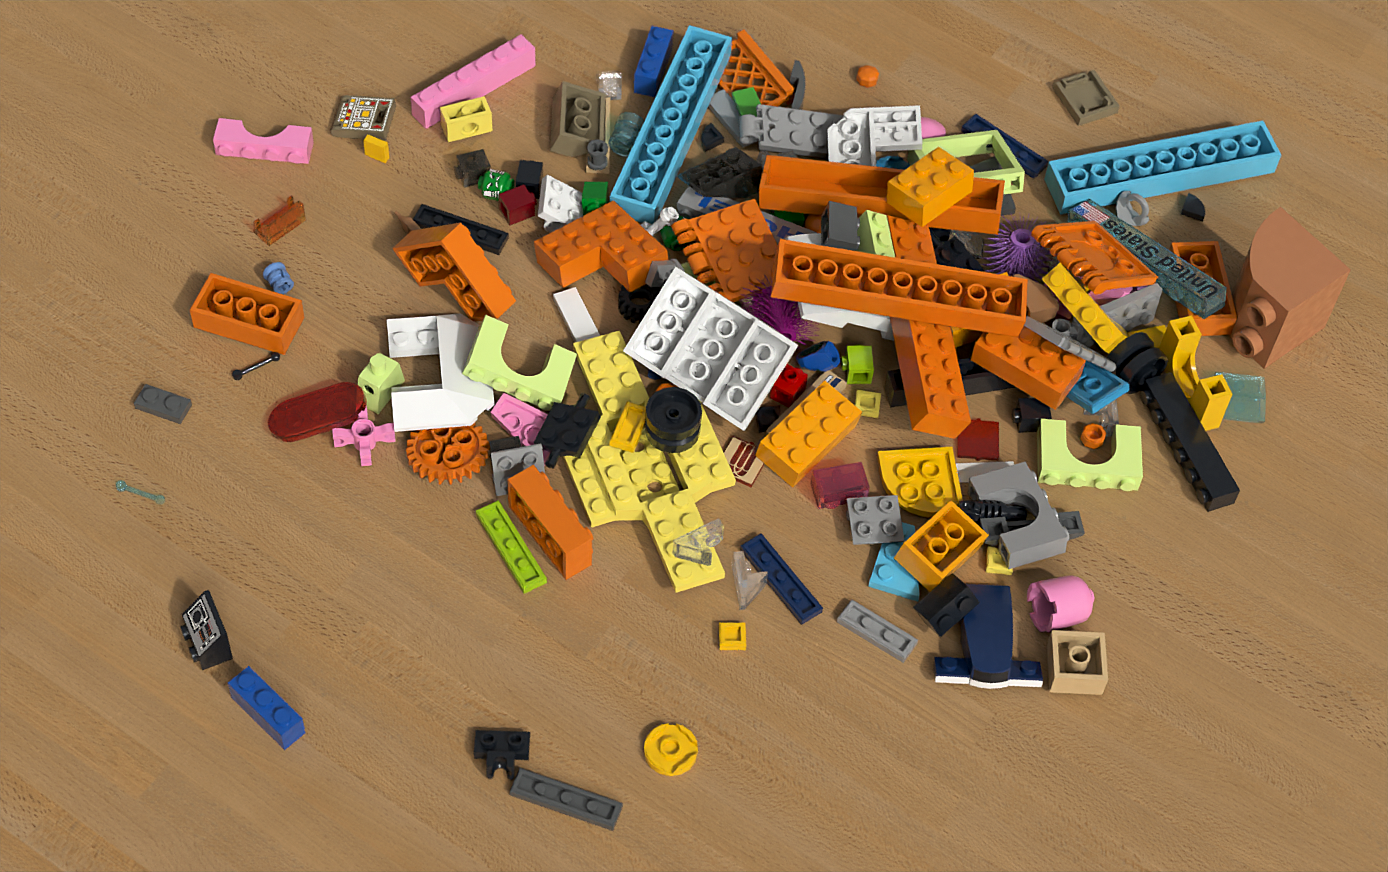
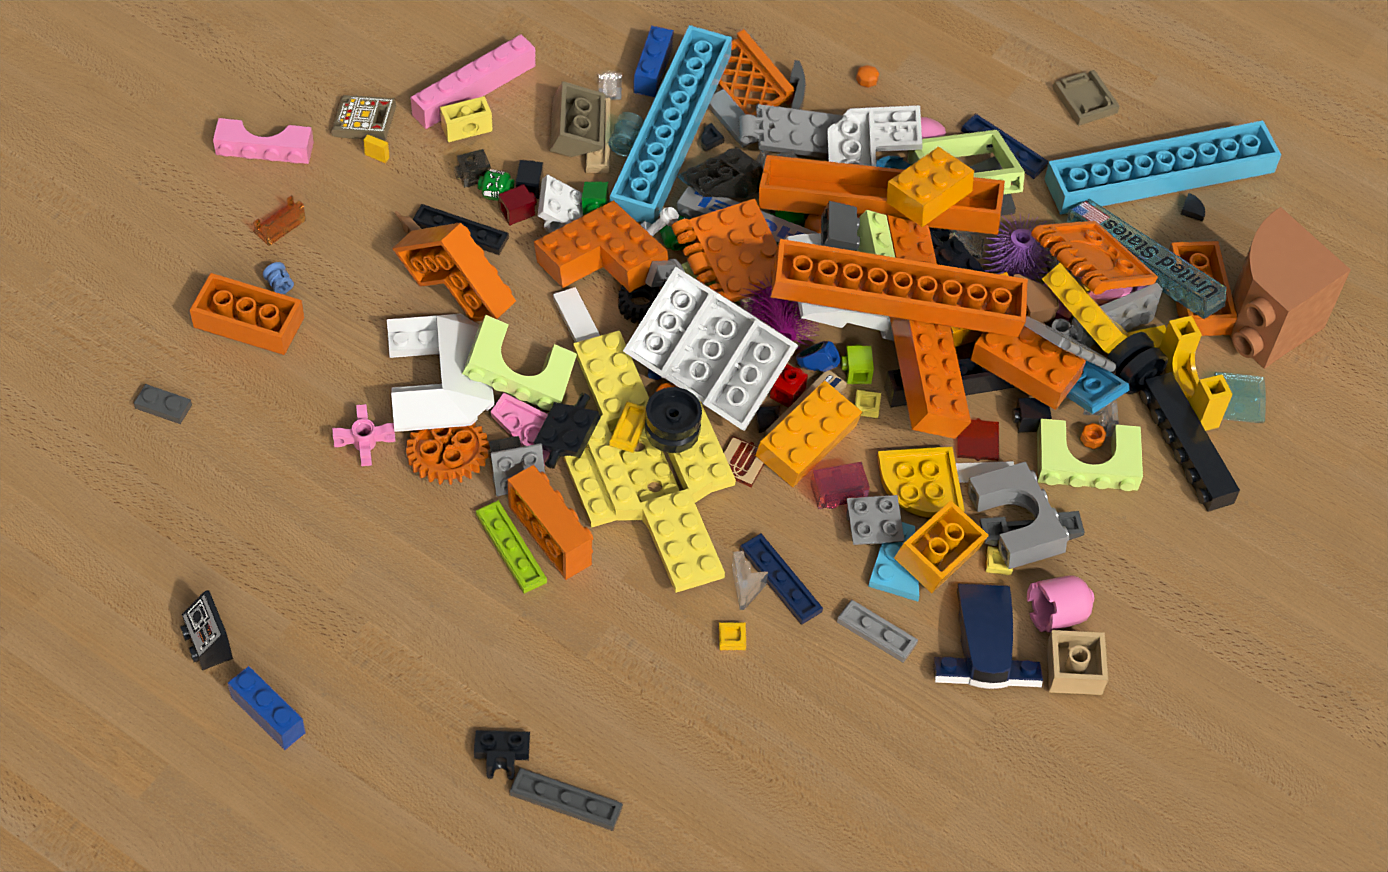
clear light blue hinge [116,480,165,505] -> none
black hinge [232,352,280,380] -> none
clear red tile [268,382,367,442] -> none
yellowish green torso [357,353,405,414] -> none
dark grey bush [587,139,608,170] -> none
yellow tile [644,723,698,776] -> none
clear slope [672,518,724,566] -> none
bright green tile [732,87,761,117] -> none
black brick [913,573,980,637] -> none
black hinge [957,499,1027,522] -> none
light grey piece [1115,191,1149,226] -> none

